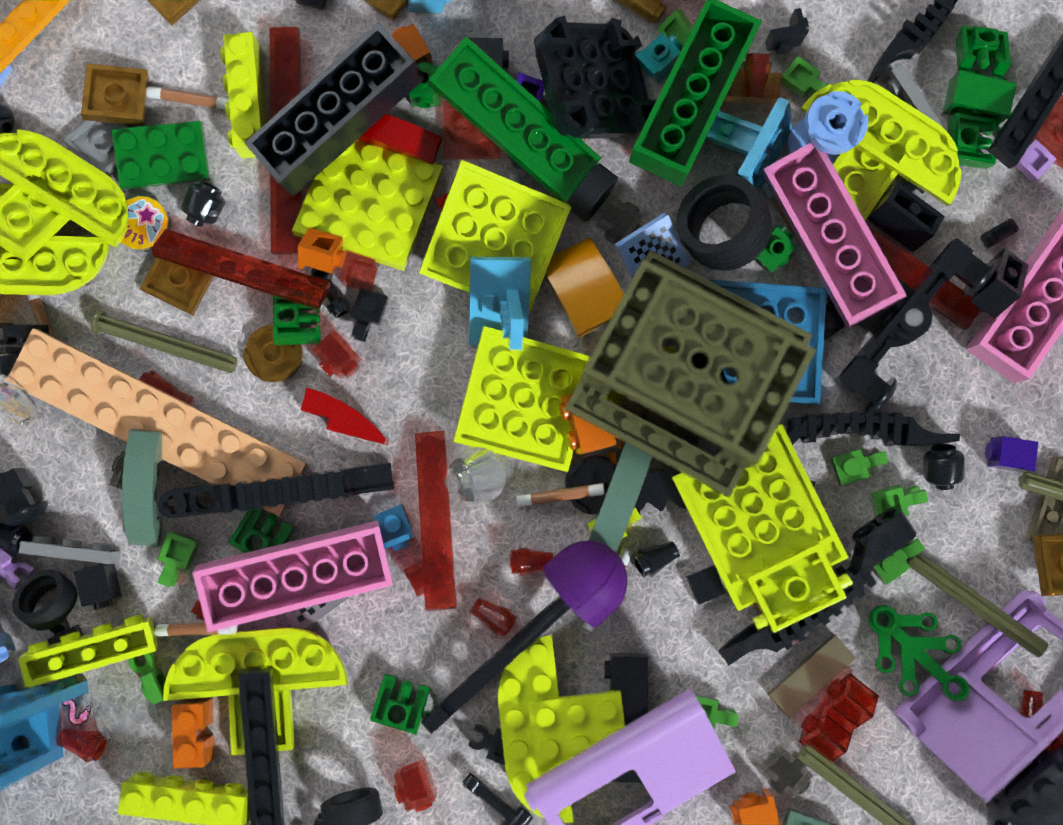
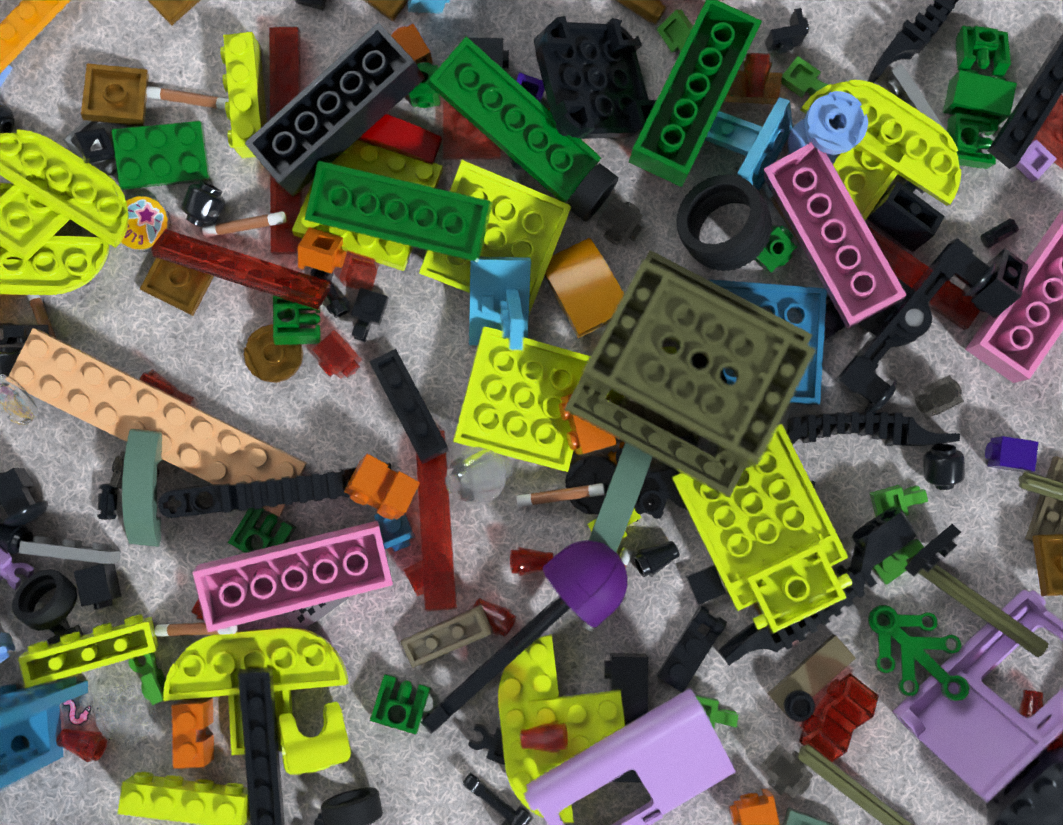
olive axle [91,311,237,373] -> none
bright green plate [157,532,200,587] -> none
red slope [301,388,389,445] -> none
clear red brick [394,758,438,812] -> none
light blue tile [615,213,690,279] -> none
teal brick [635,33,683,85] -> none
bright green plate [830,449,889,486] -> none
none -> black tile [74,128,115,164]
none -> black piece [97,484,118,520]
none -> nougat bar [202,211,286,238]
none -> neon yellow piece [277,701,351,775]
none -> green plate [304,161,493,263]
none -> orange brick [344,454,420,520]
none -> black plate [369,349,449,464]
none -> dark tan tile [400,605,493,668]
none -> clear red cone [520,721,568,754]
none -> black plate [634,485,668,519]
none -> black plate [656,605,727,693]
none -> black plate [784,690,815,722]
none -> black plate [904,524,961,577]
none -> clear smoke brick [912,375,964,418]

